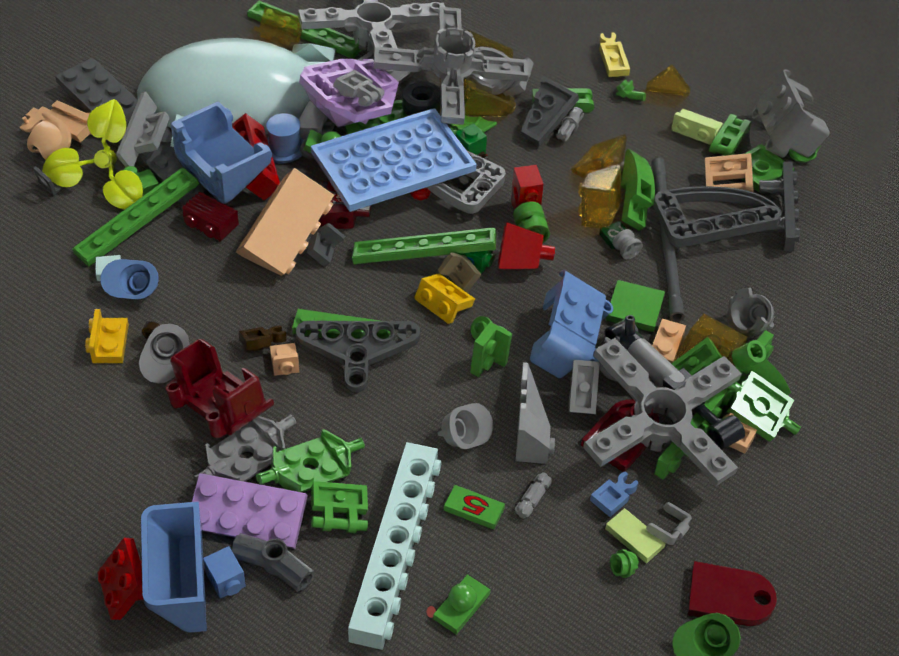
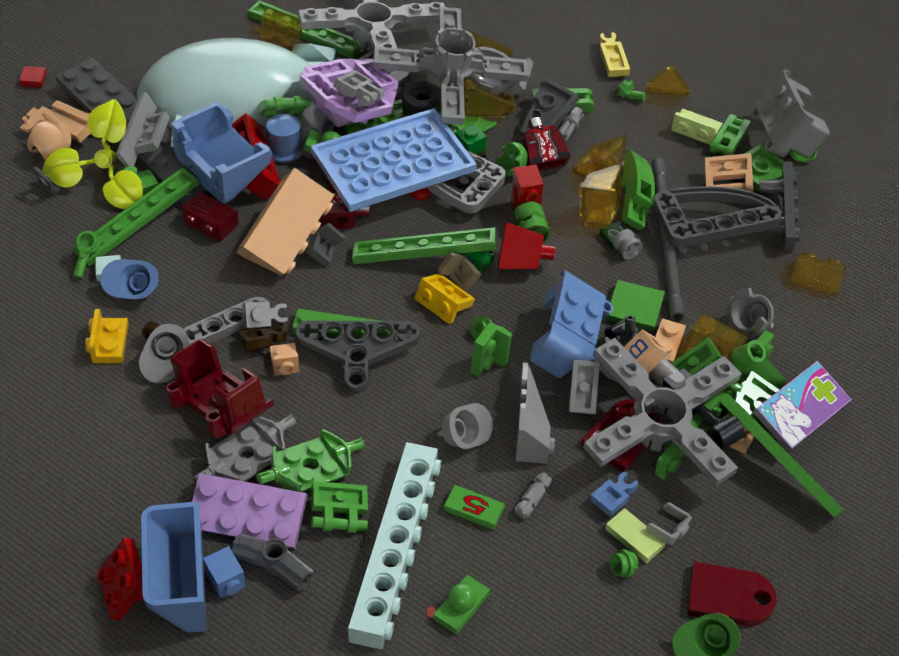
none -> red tile [19,66,47,88]
none -> bright green plate [73,230,100,278]
none -> light grey beam [183,297,267,345]
none -> light grey plate [243,301,288,328]
none -> bright green plate [257,95,311,118]
none -> bright green hair [496,142,528,177]
none -> torso [521,117,571,171]
none -> light nougat brick [624,329,668,373]
none -> bright green tile [718,393,843,517]
none -> tile [753,361,852,453]
none -> clear yellow bracket [790,252,846,295]

